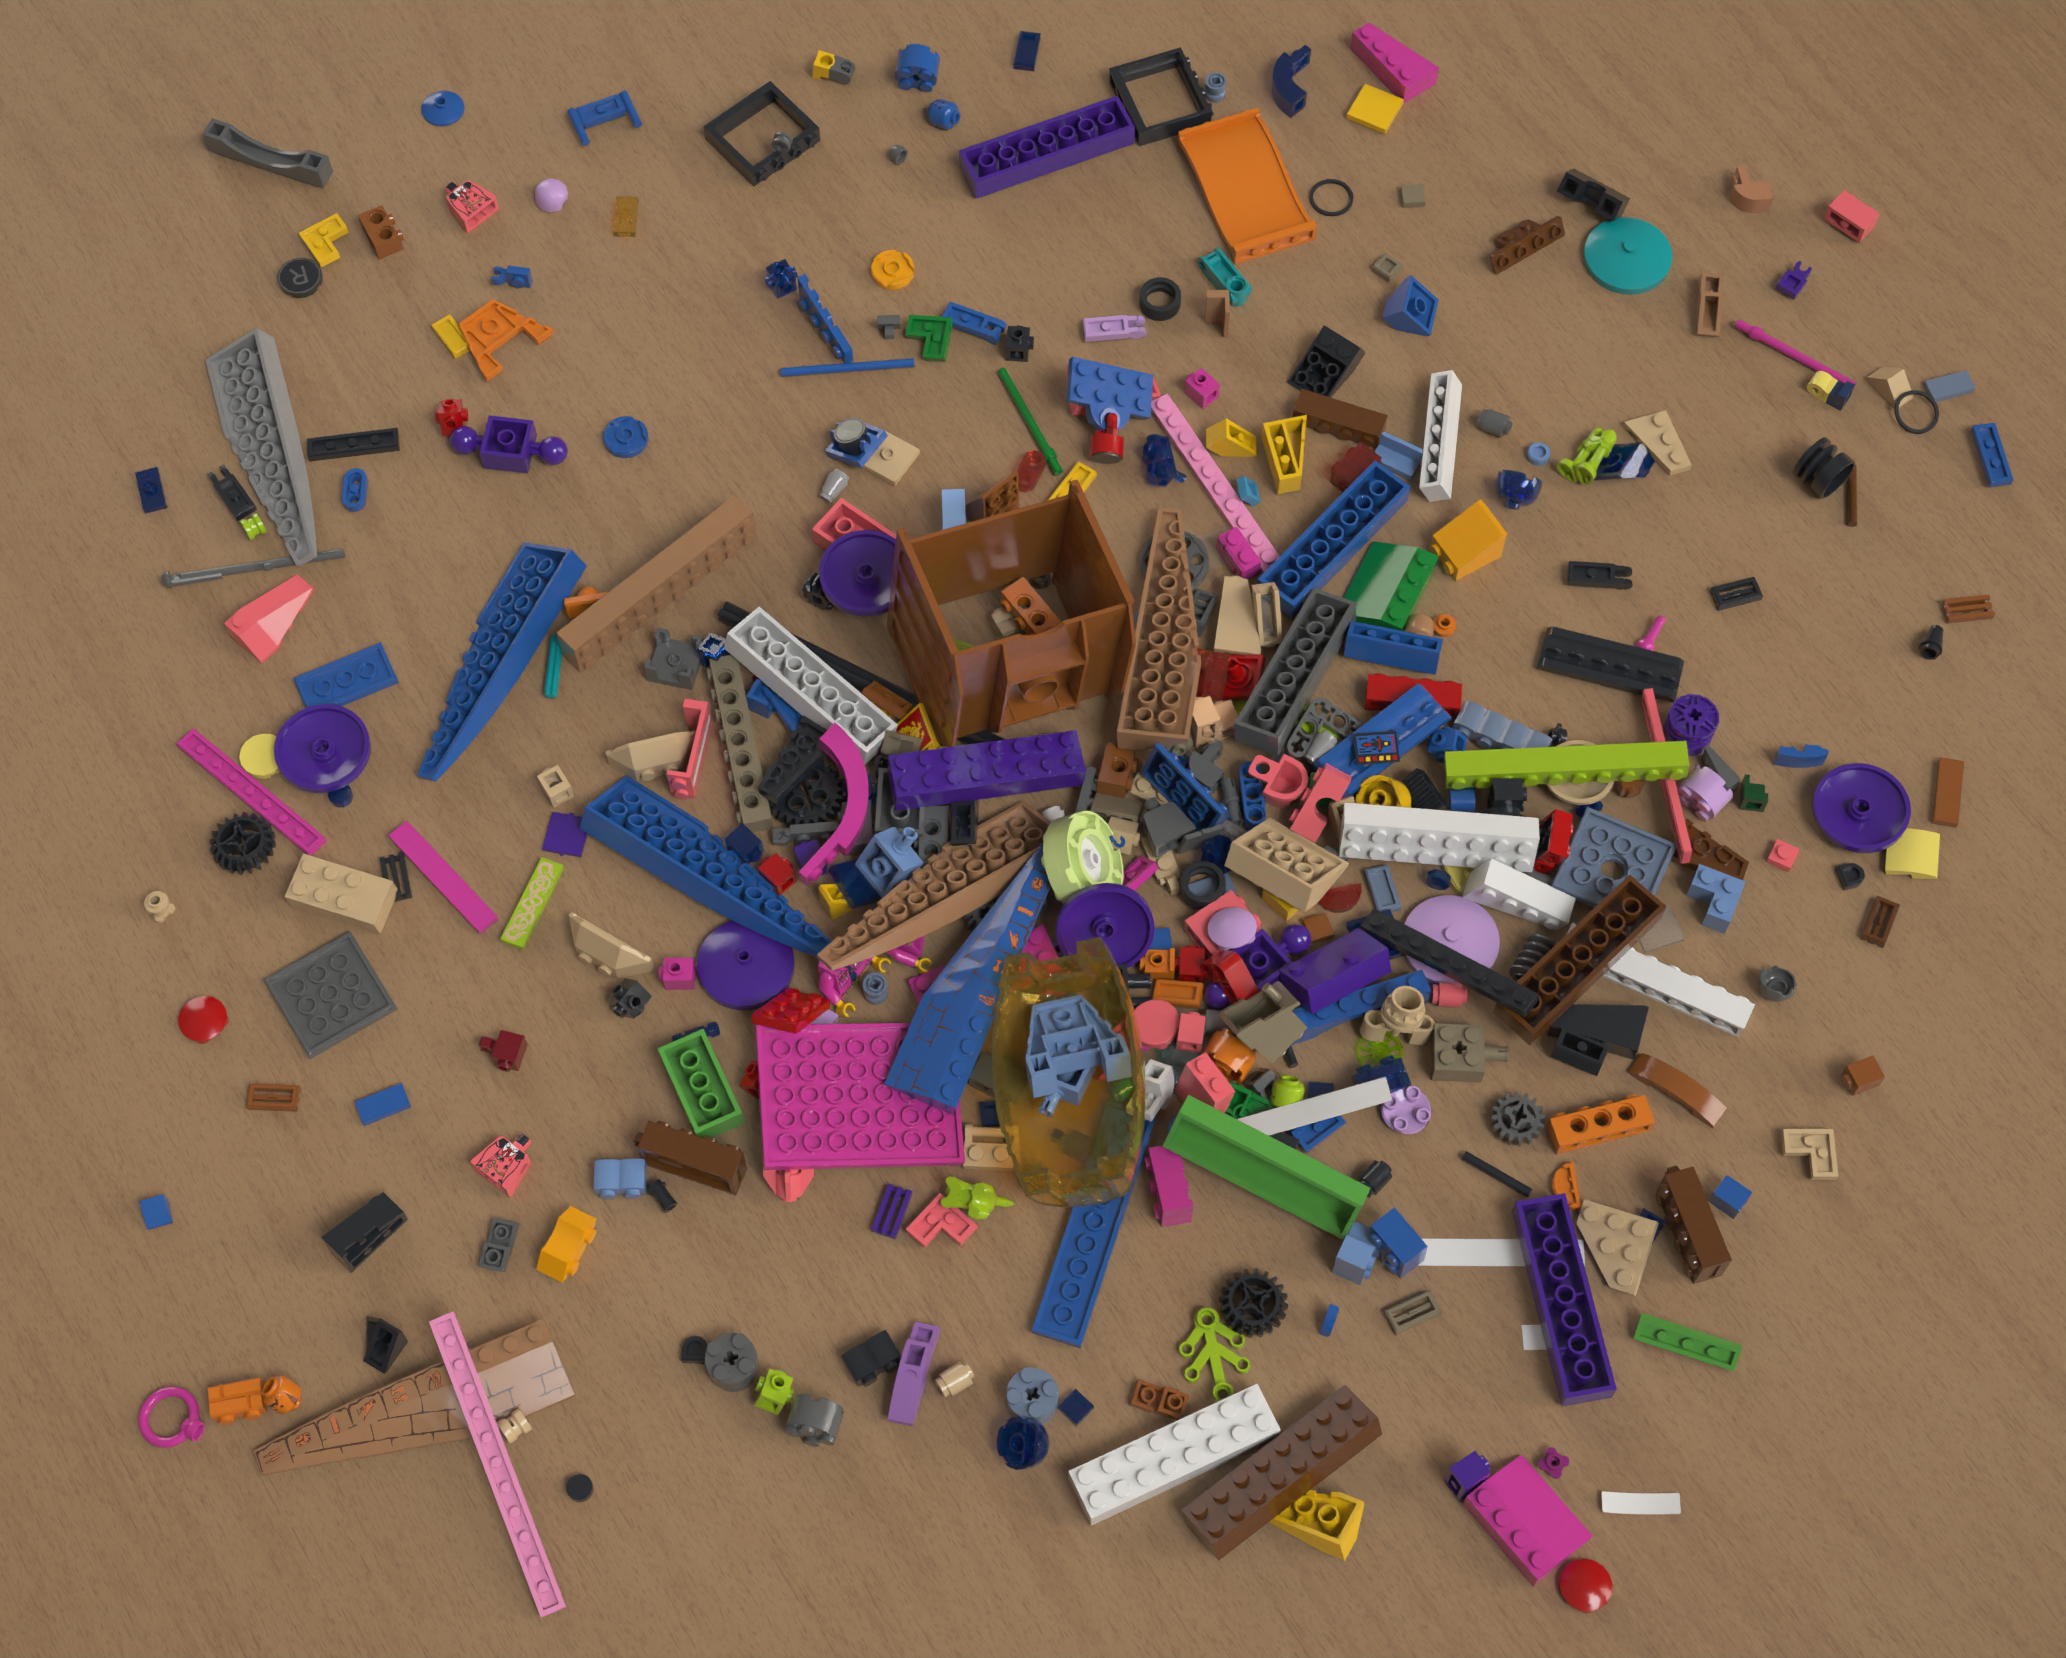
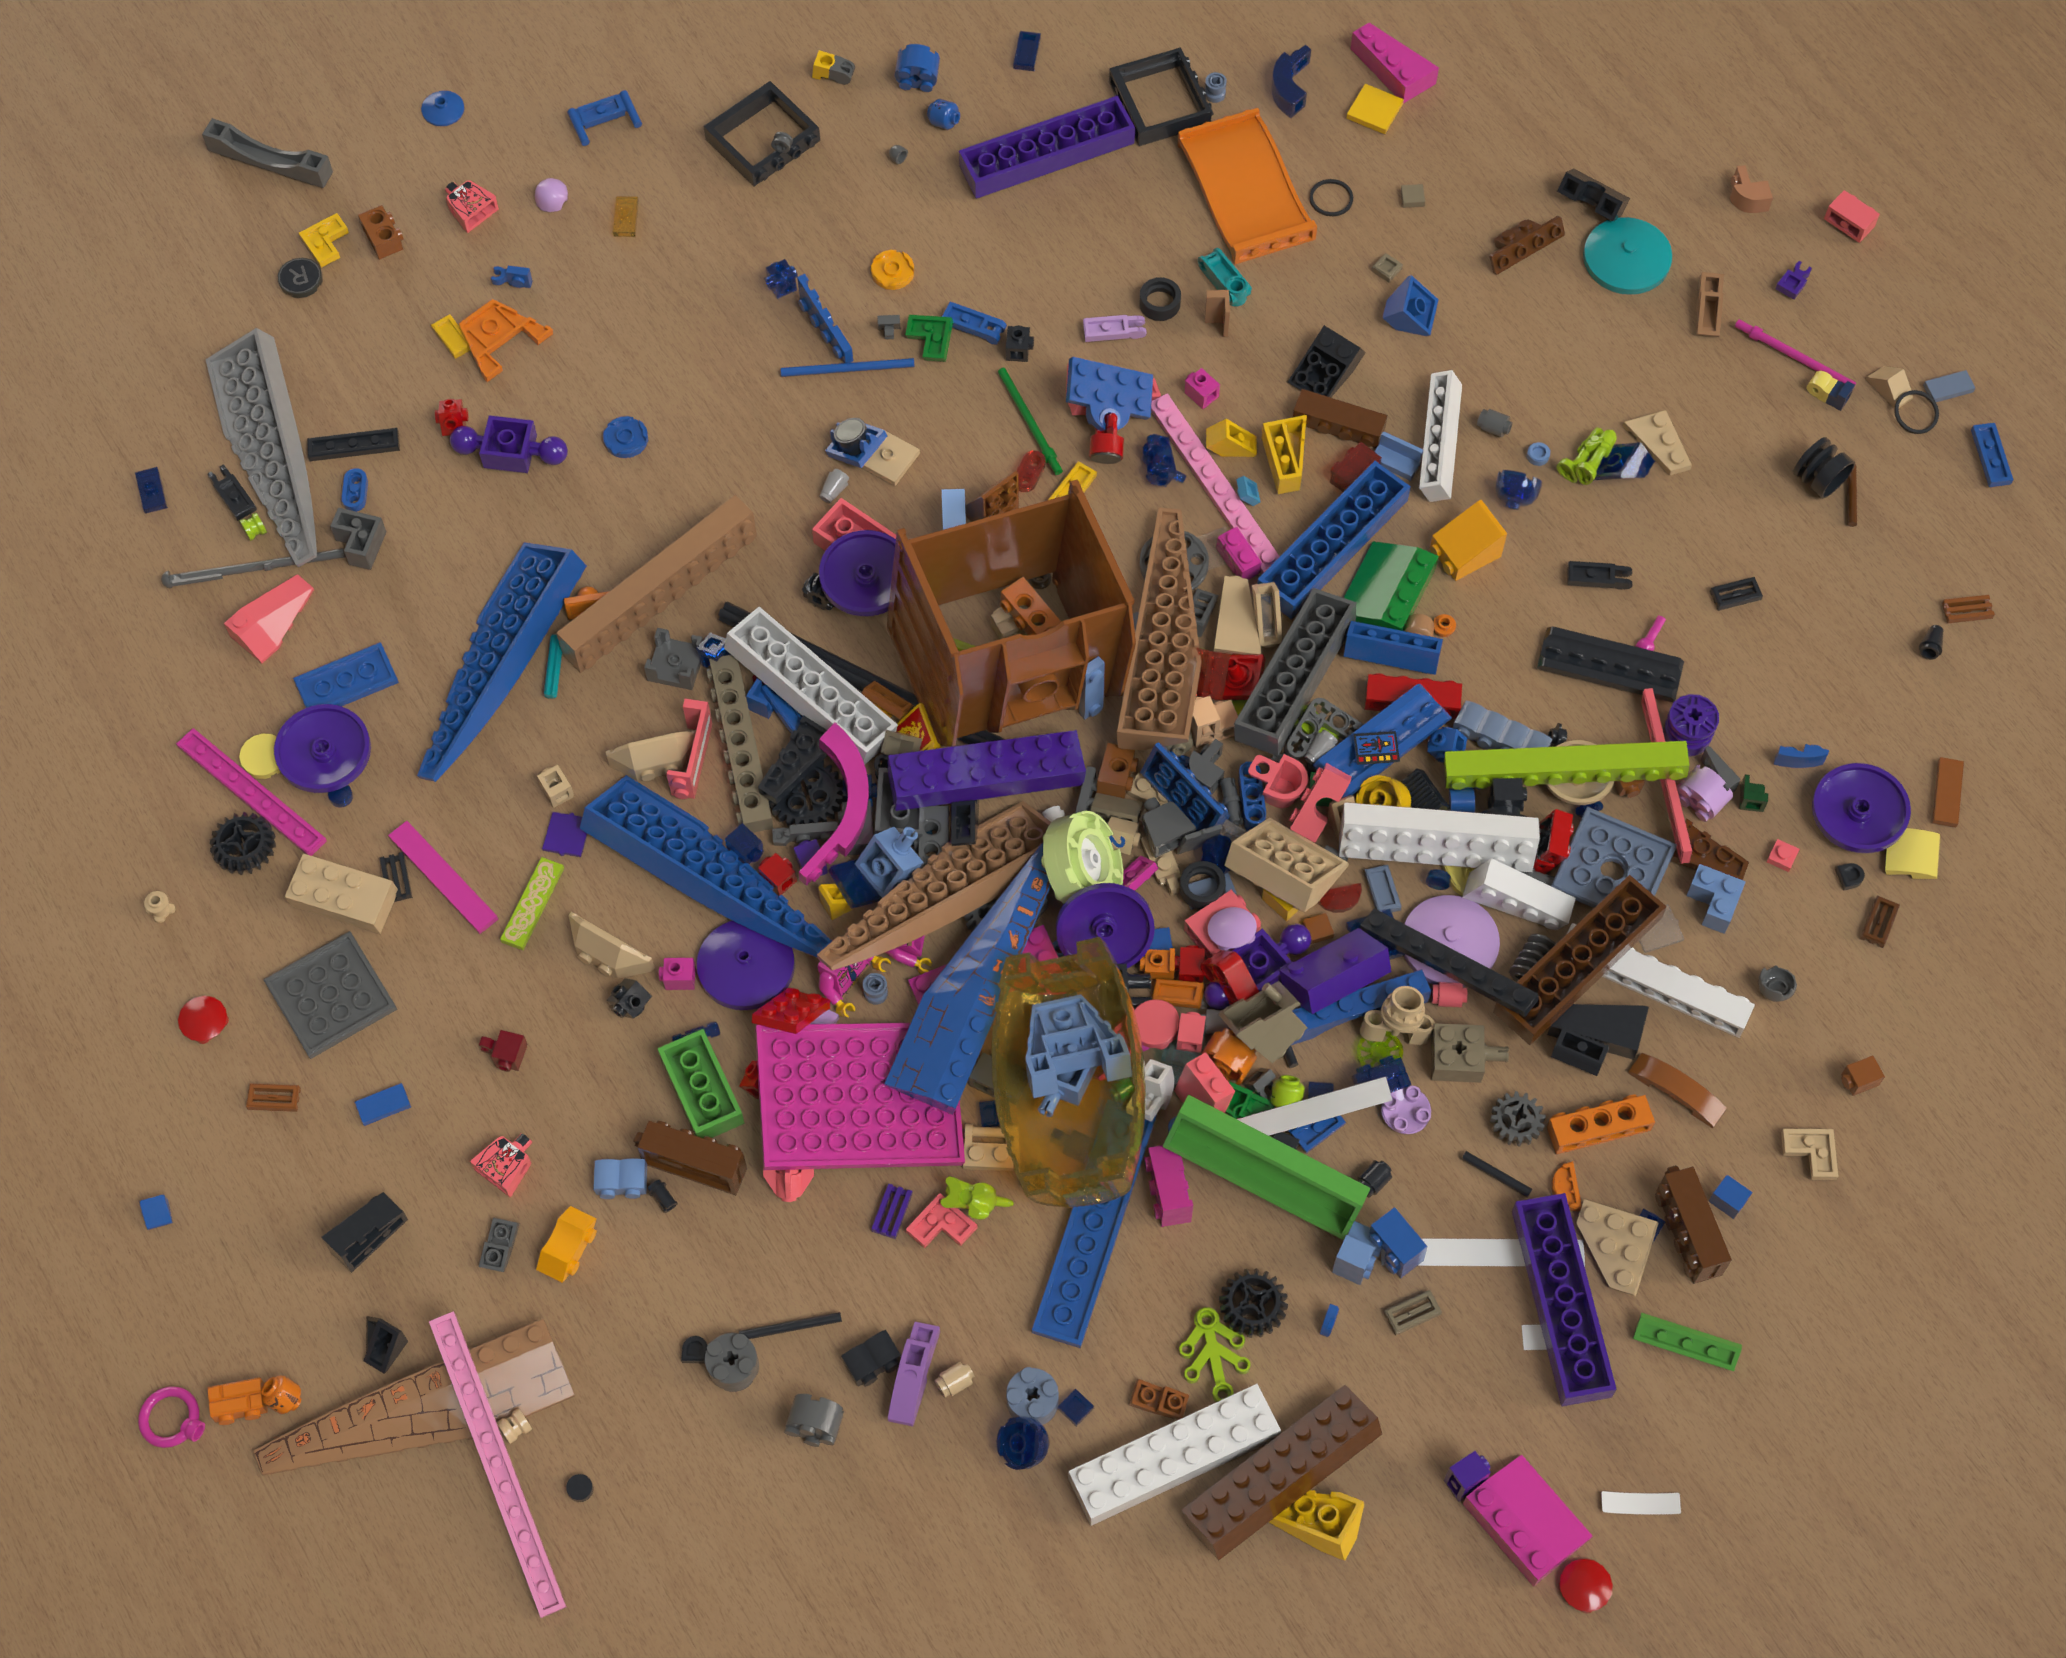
lime brick [754,1368,794,1415] -> none
magenta plate [1538,1447,1569,1479] -> none
none -> dark grey brick [330,507,387,570]
none -> black bar [739,1312,842,1339]
none -> medium blue plate [1079,656,1105,720]

